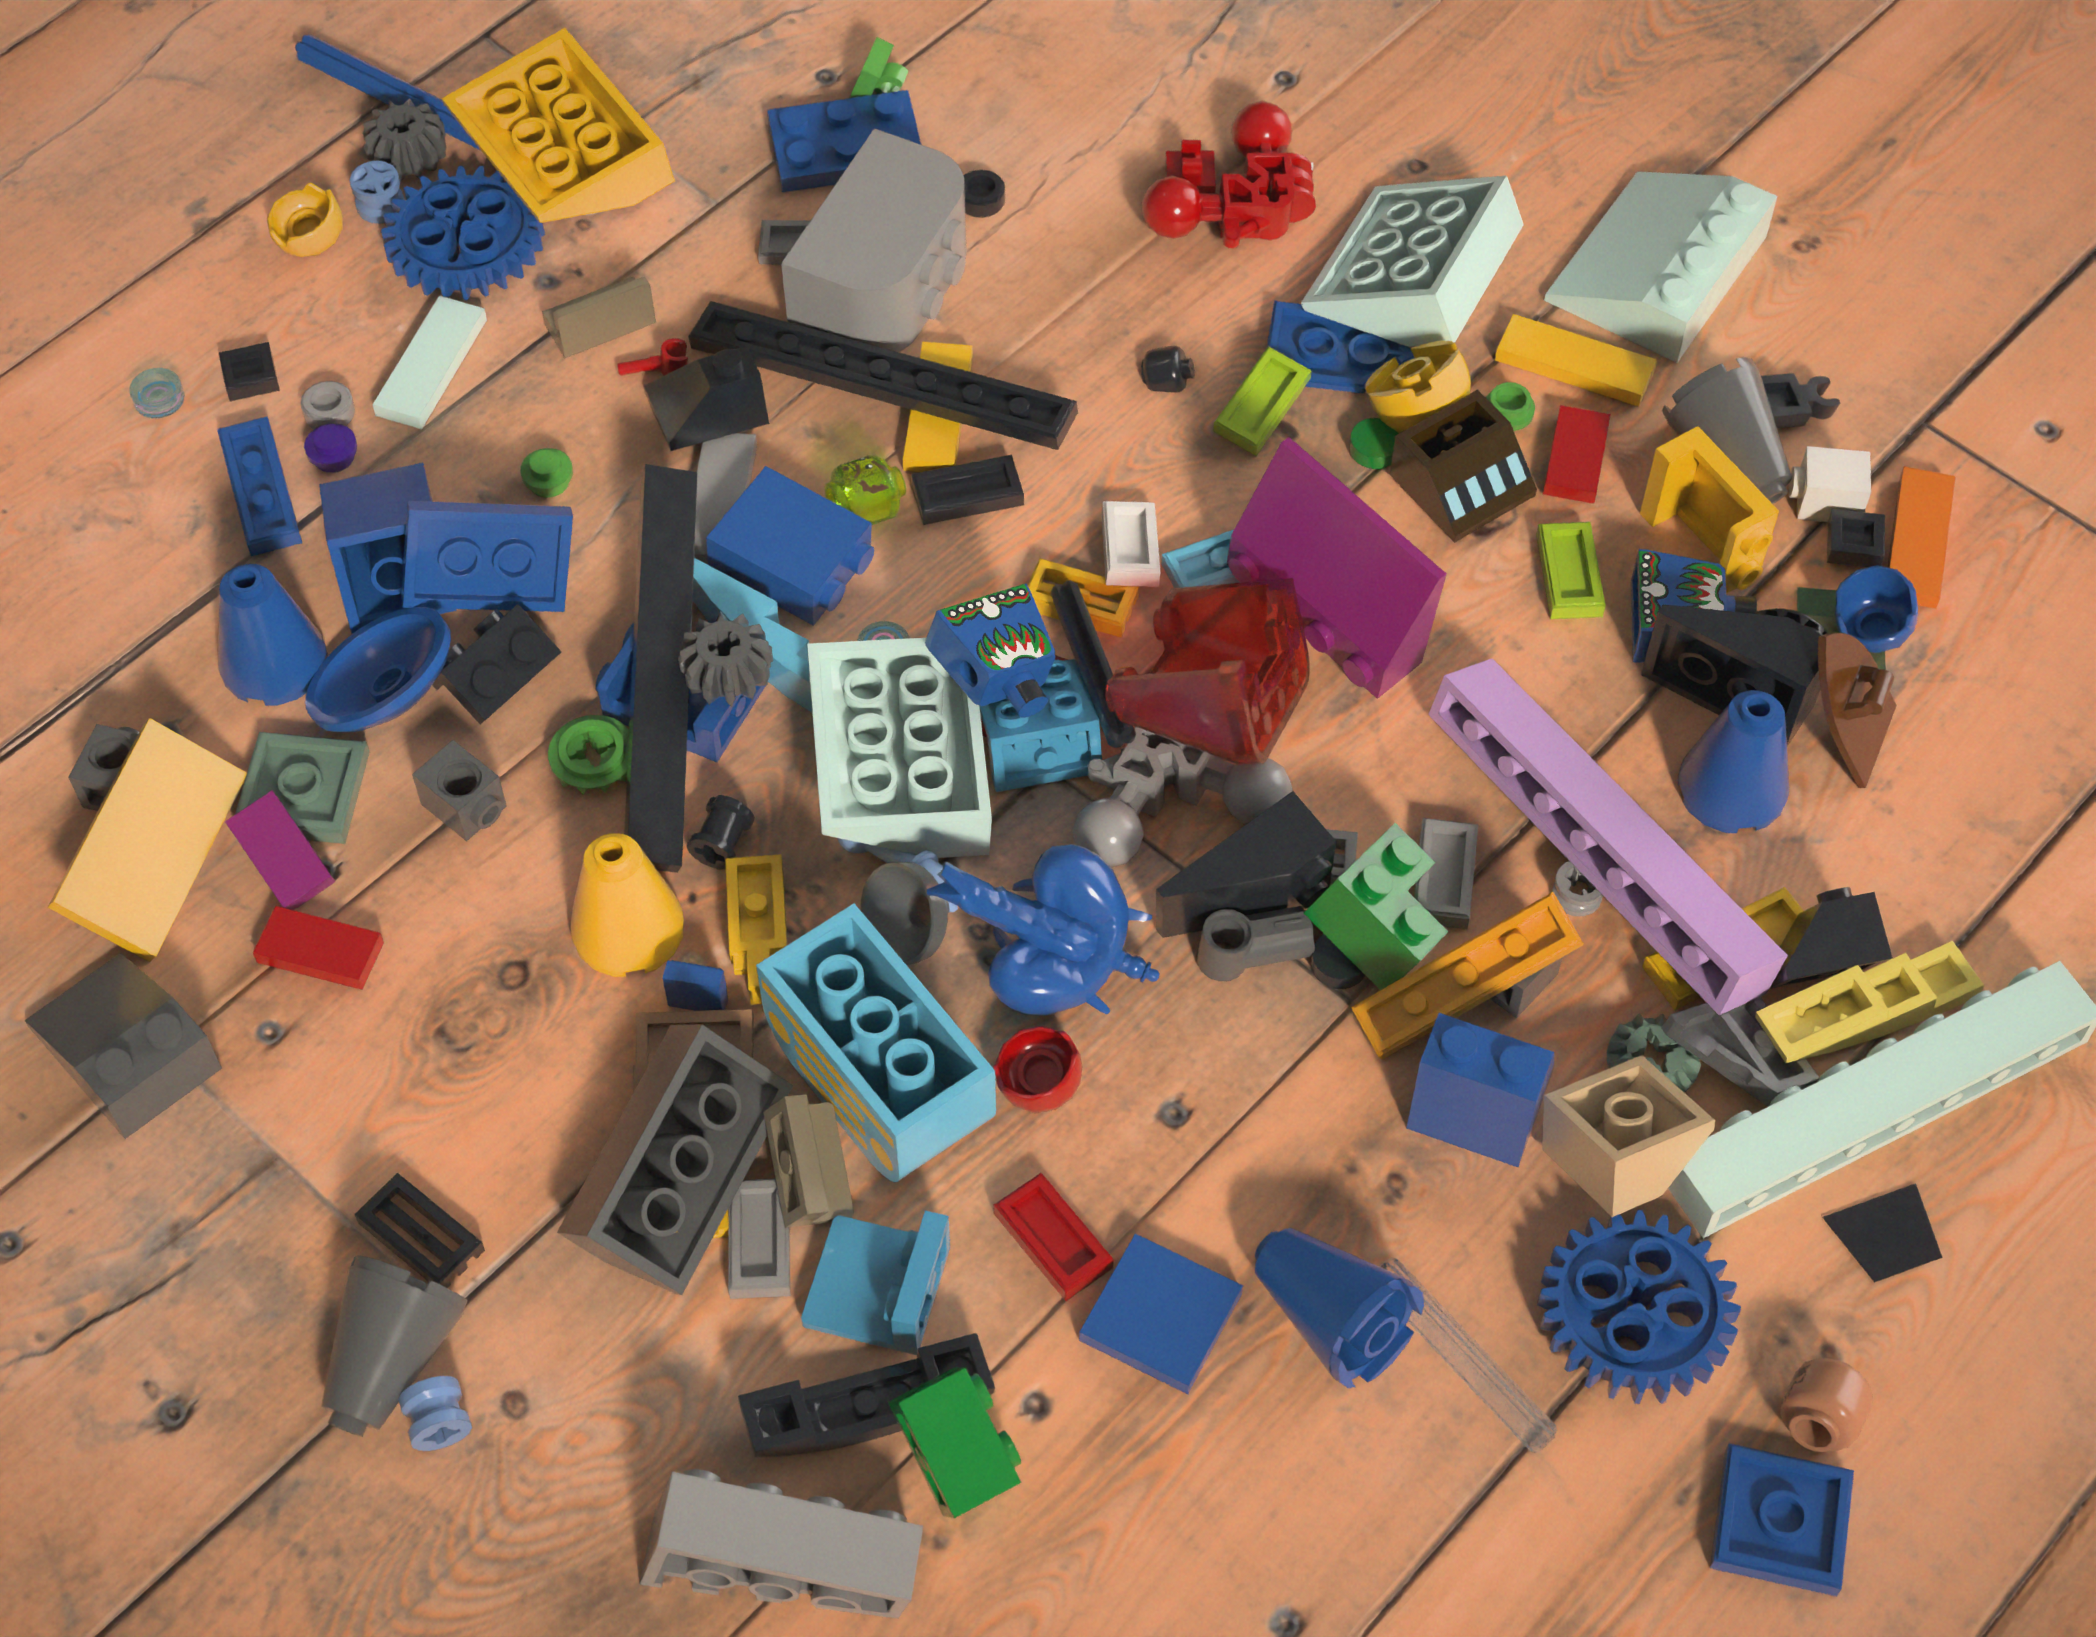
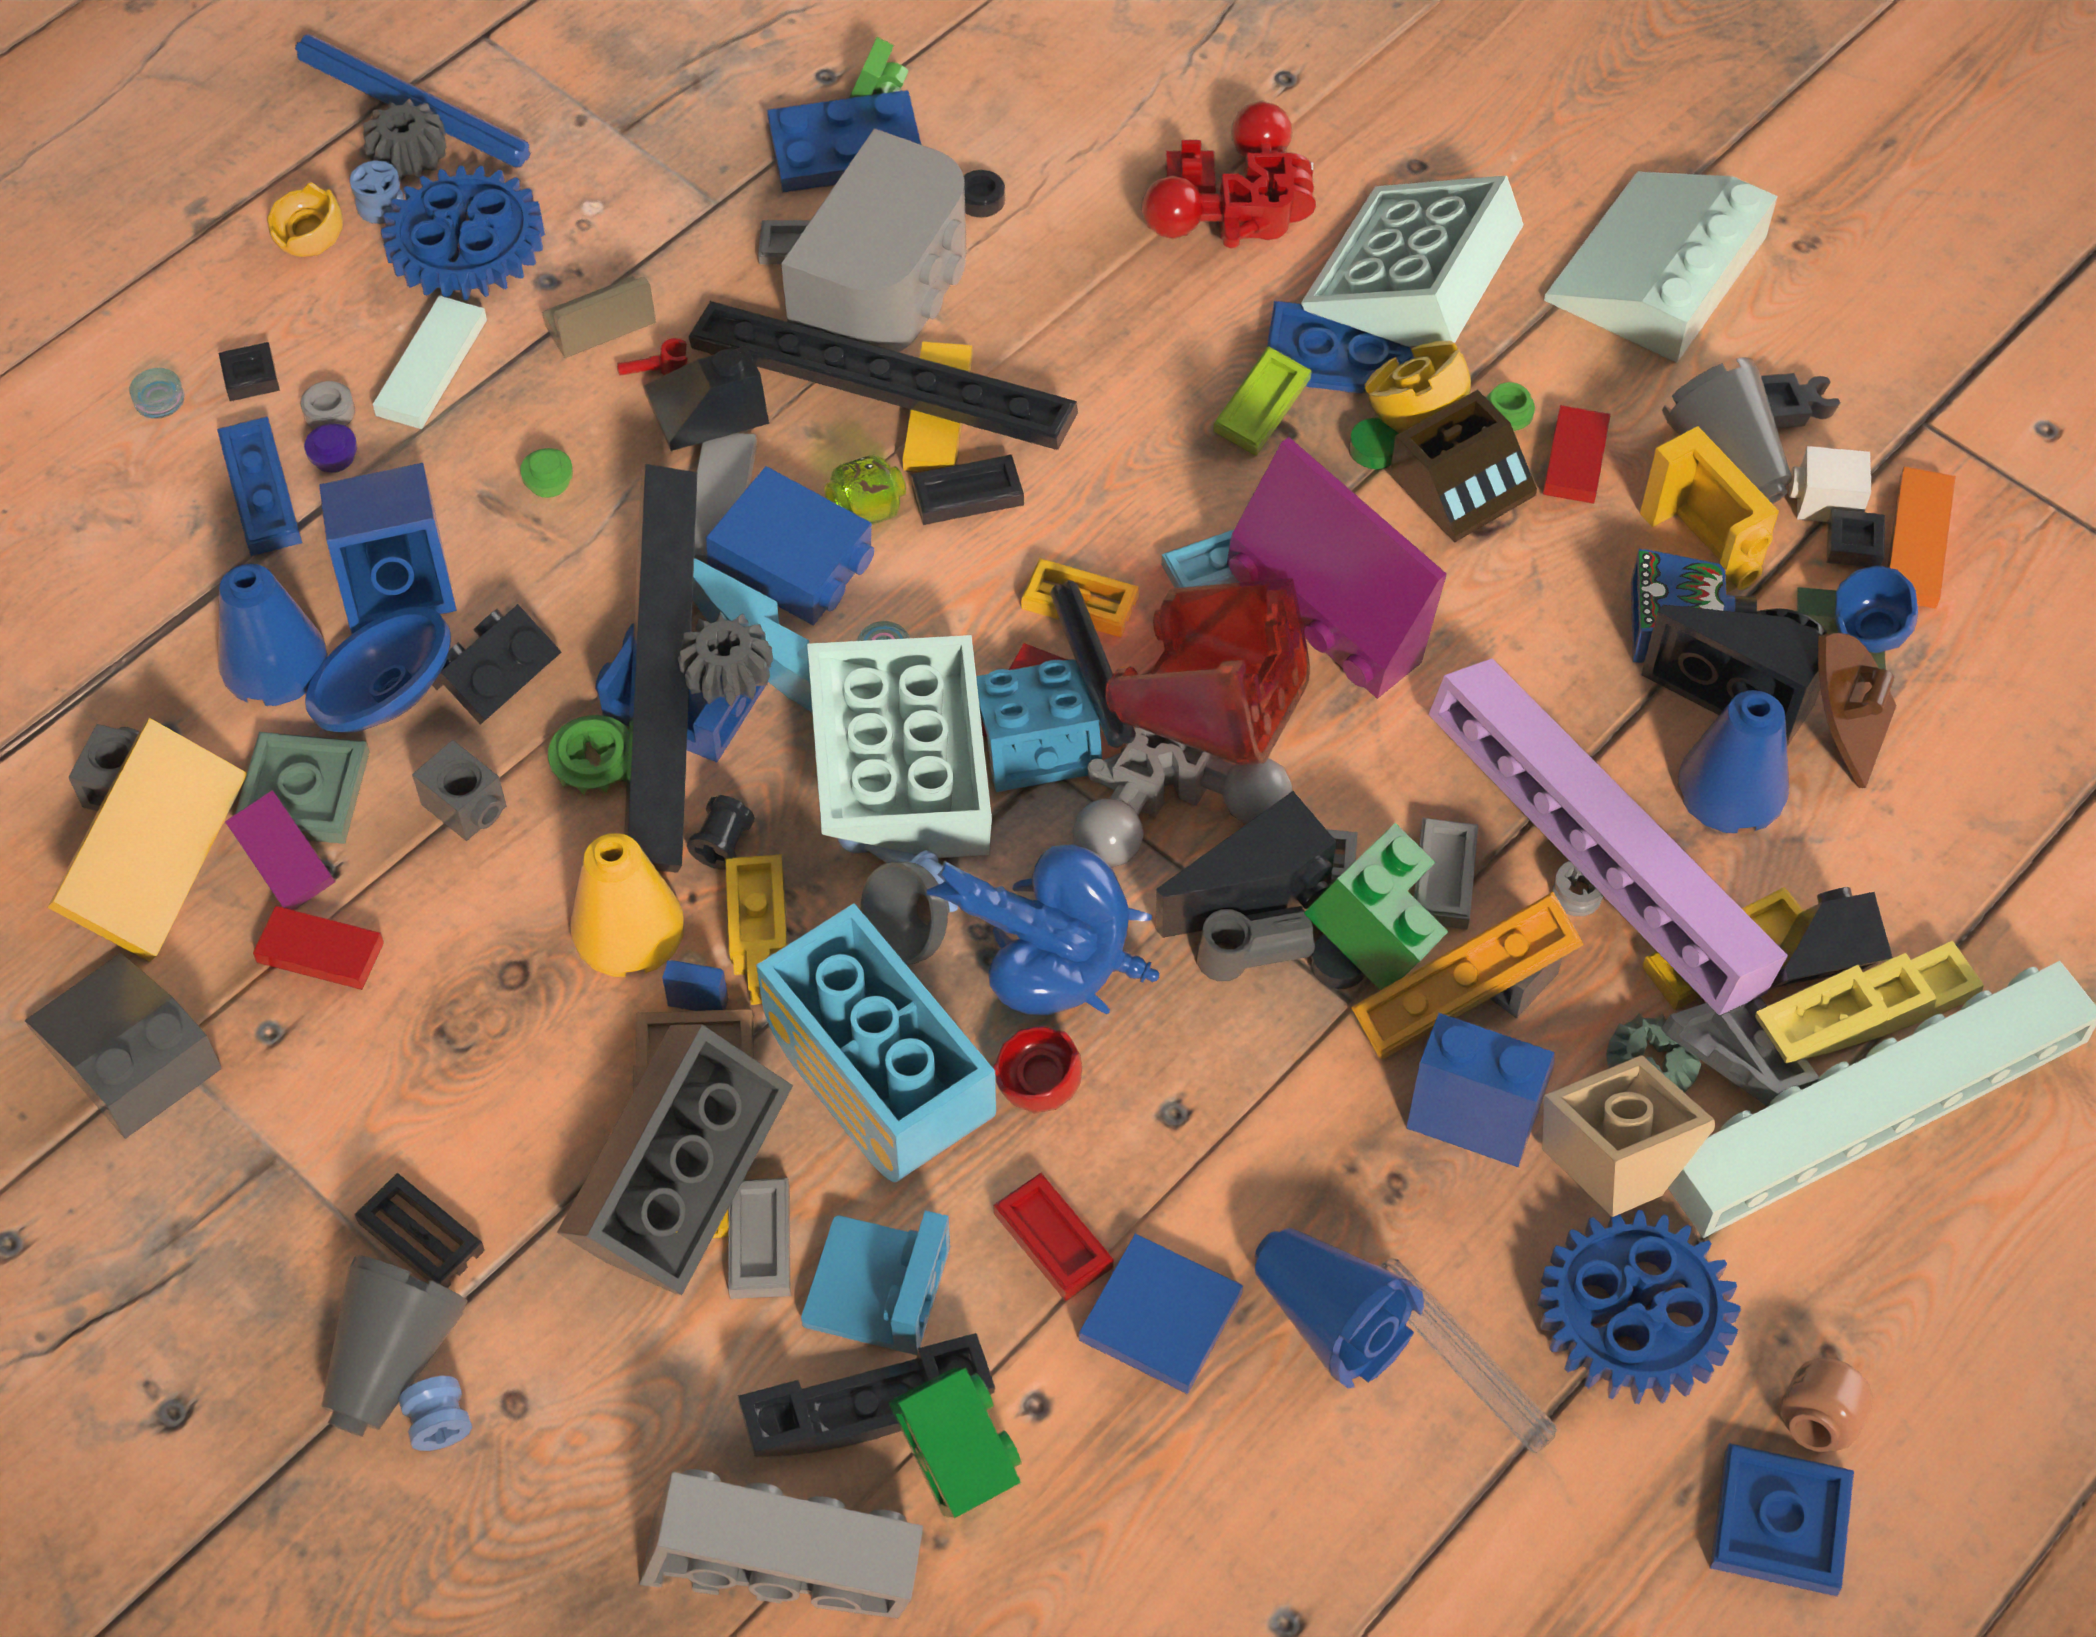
blue plate [401,501,573,612] -> none
yellow slope [442,27,675,223] -> none
dark tan panel [763,1094,854,1228] -> none
blue torso [925,583,1055,718] -> none
white tile [1101,501,1160,587] -> none
black piece [1141,346,1195,393] -> none
yellow tile [1495,314,1657,407] -> none
lime tile [1536,522,1606,619] -> none
black sticker [1822,1183,1942,1282] -> none

